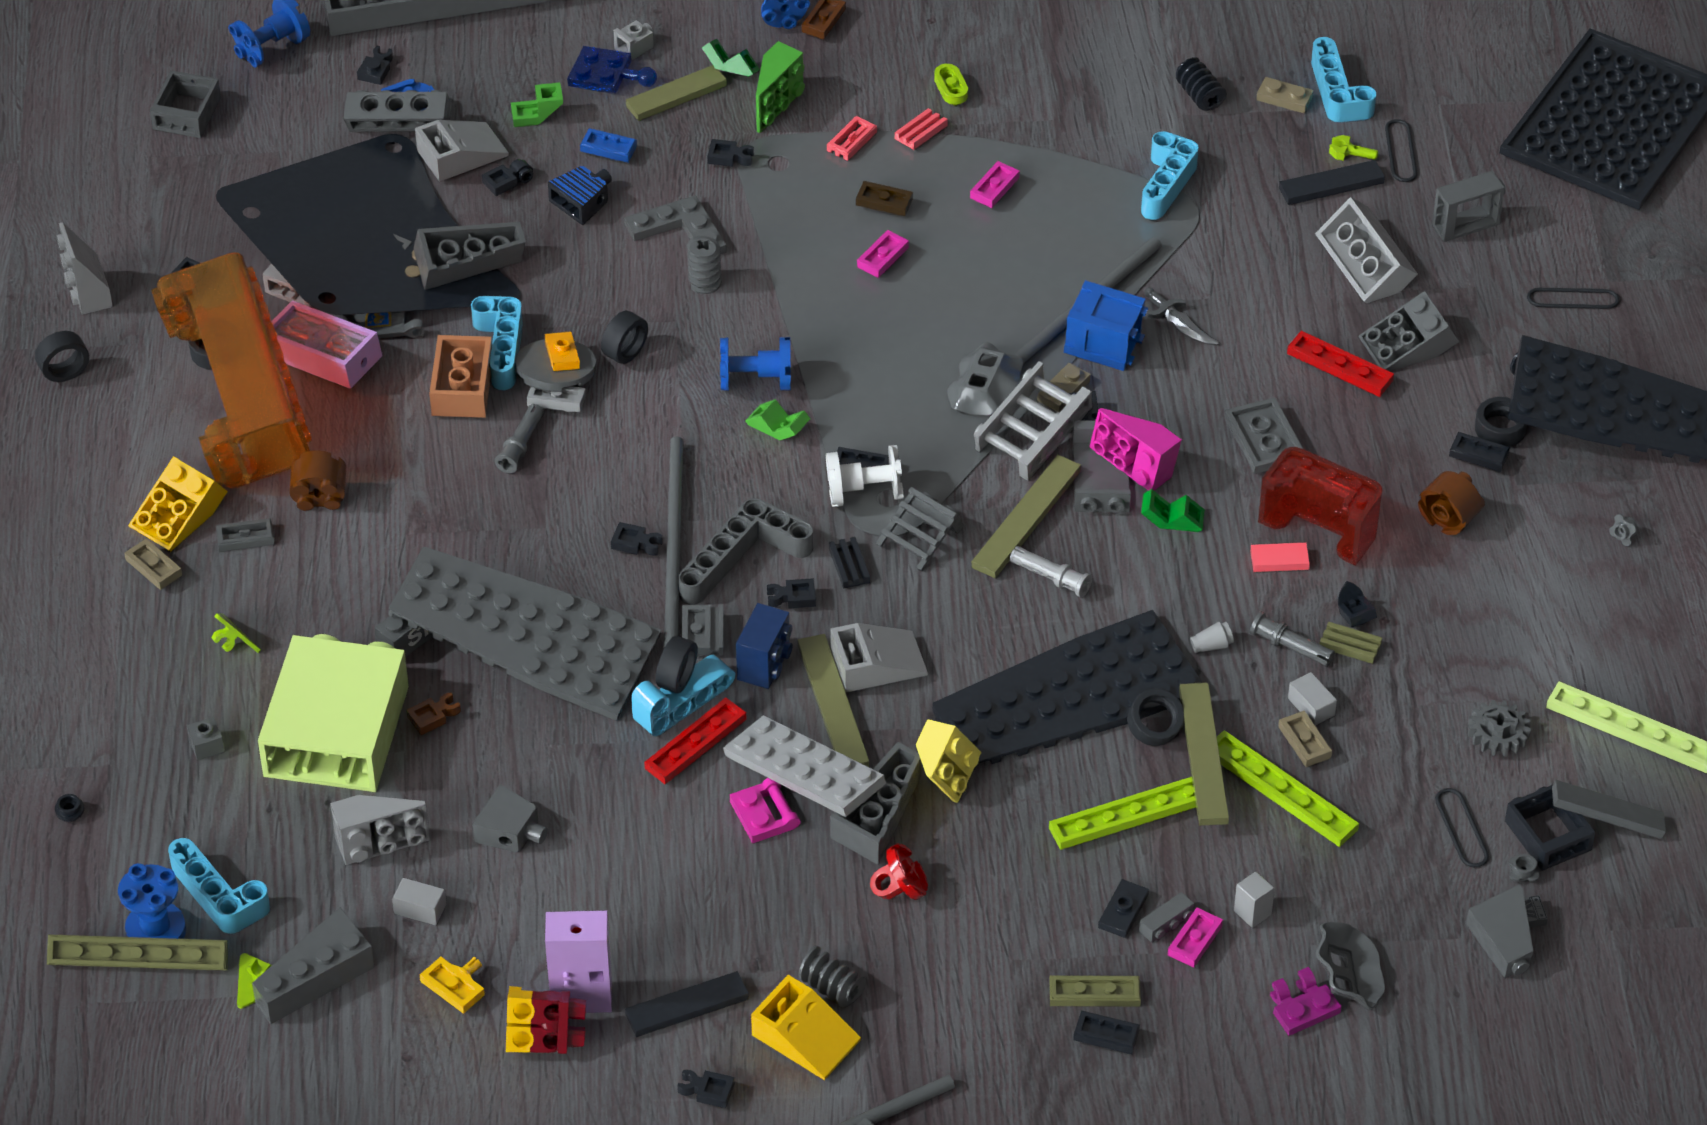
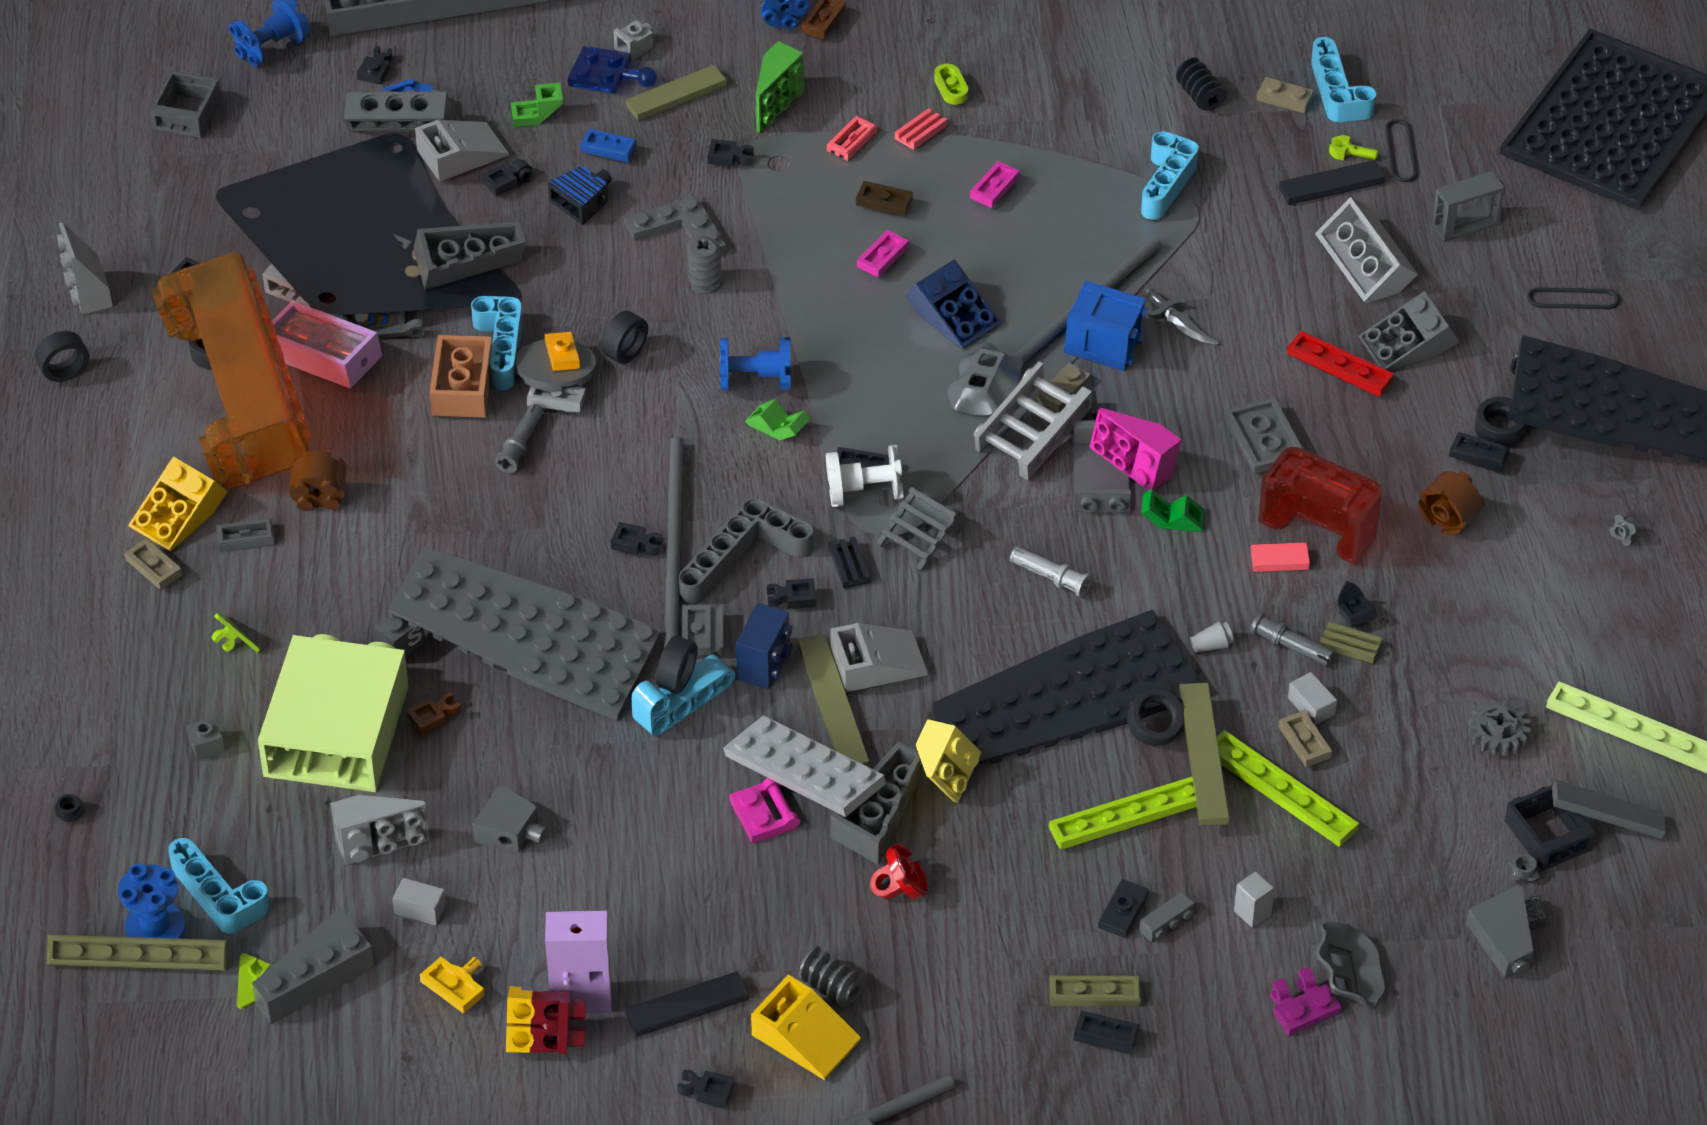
red plate [644,697,747,784] -> none
slope [702,39,760,77] -> none
olive tile [971,455,1081,578] -> none
dark pink plate [1168,907,1223,968] -> none
black piece [1435,788,1489,868] -> none
none -> dark blue slope [905,259,1001,349]

